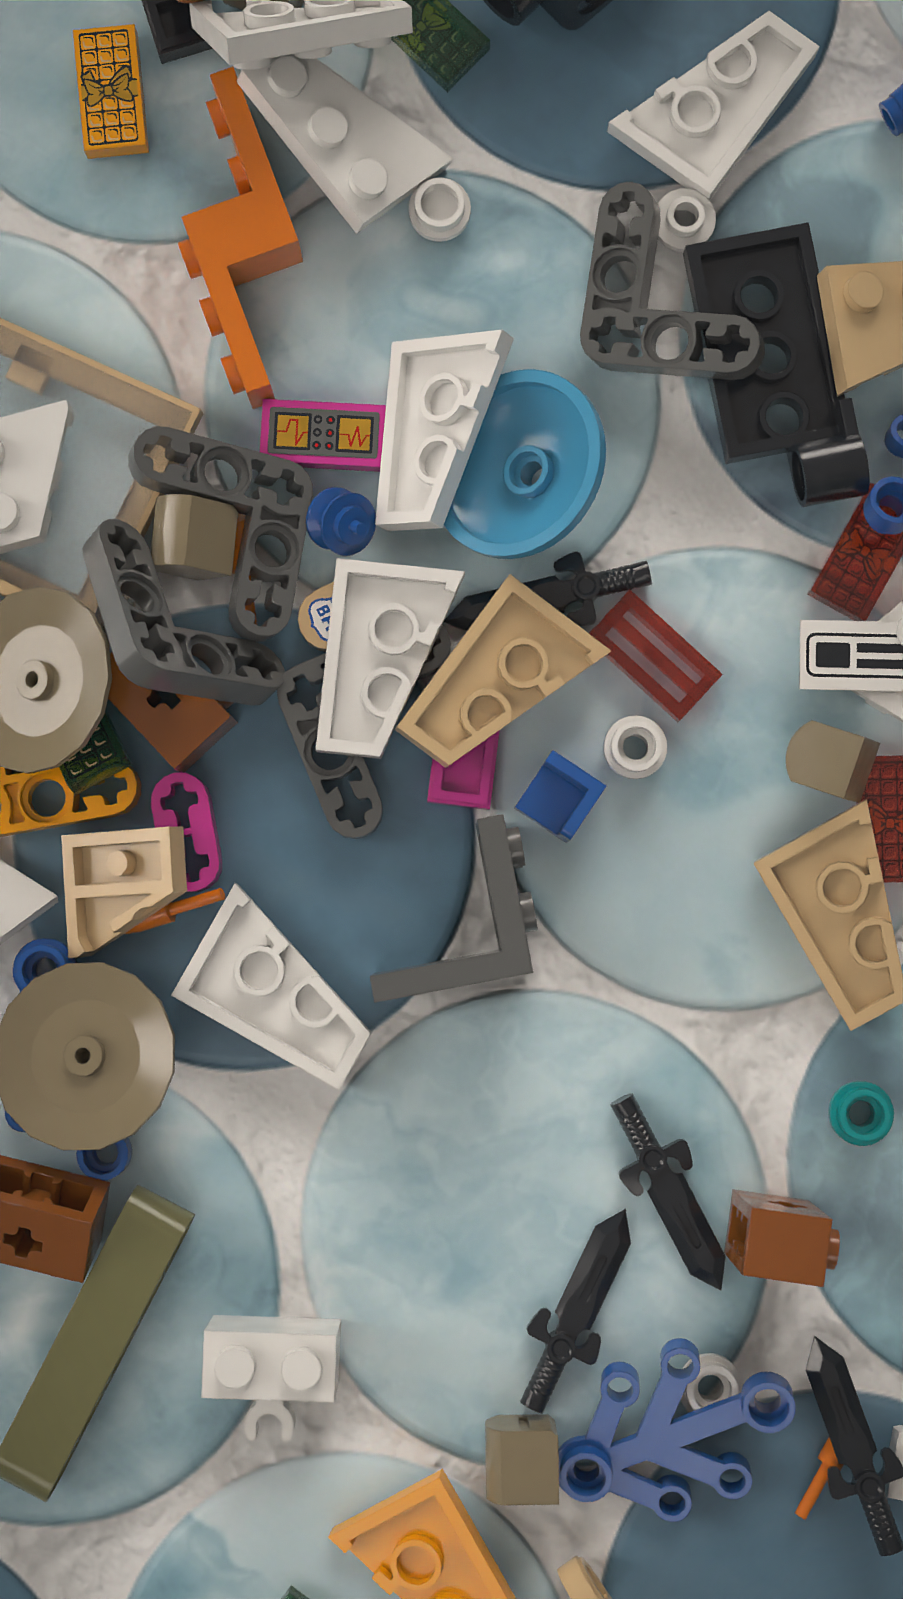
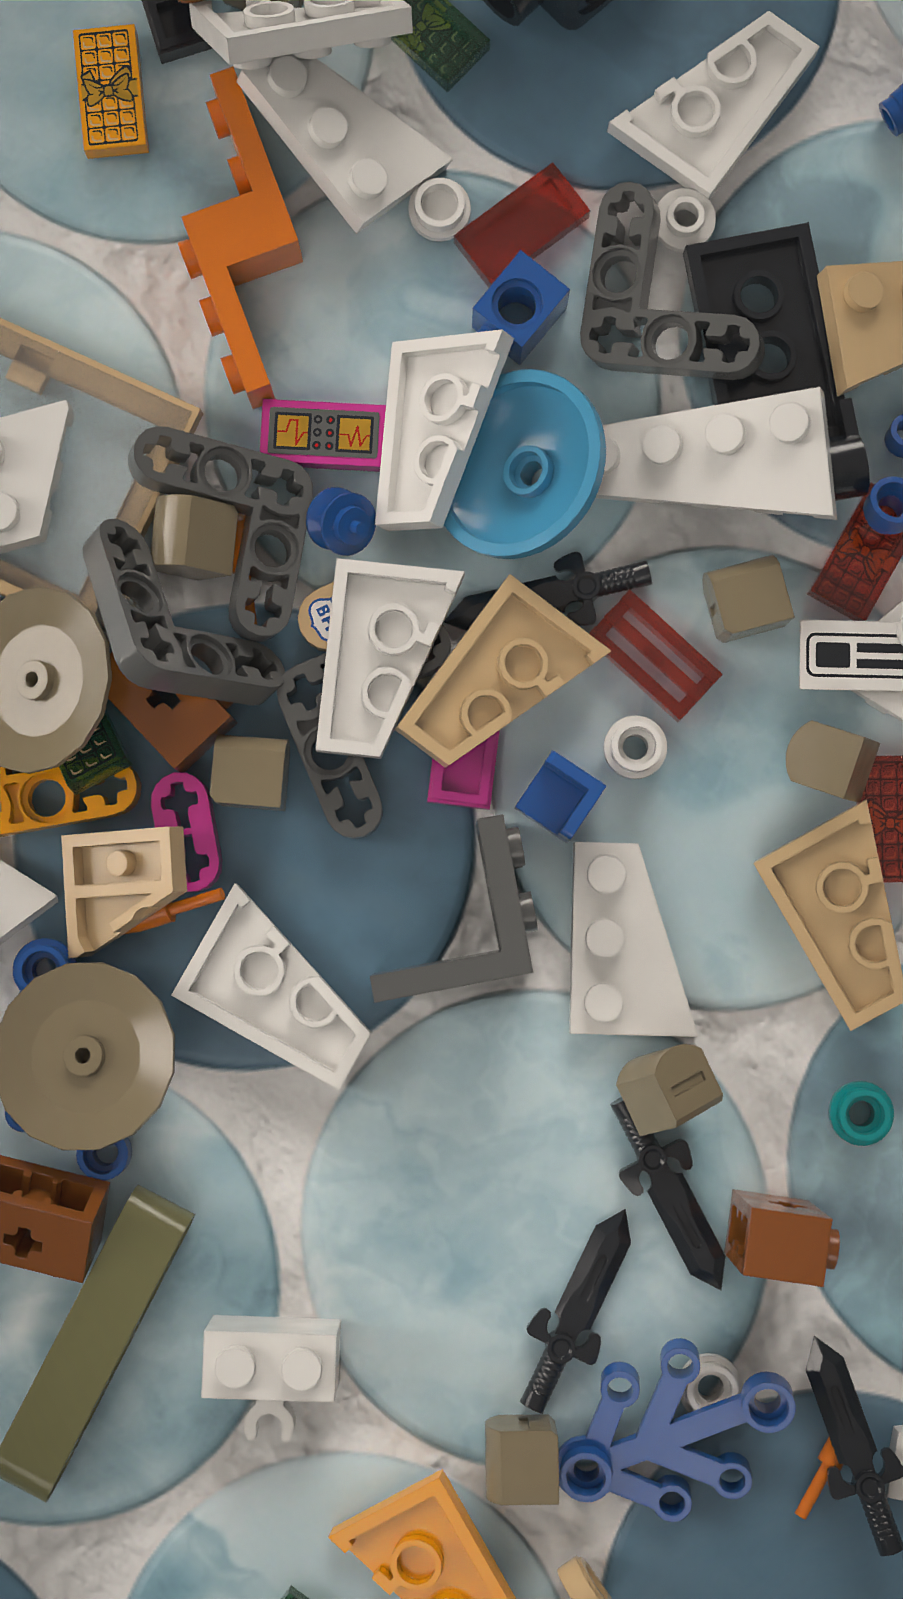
none -> dark tan piece [210,734,290,811]
none -> clear red tile [454,162,591,288]
none -> blue brick [472,250,570,365]
none -> white wing [569,842,698,1037]
none -> white wing [596,387,837,520]
none -> dark tan piece [616,1044,723,1136]
none -> dark tan piece [702,555,795,643]

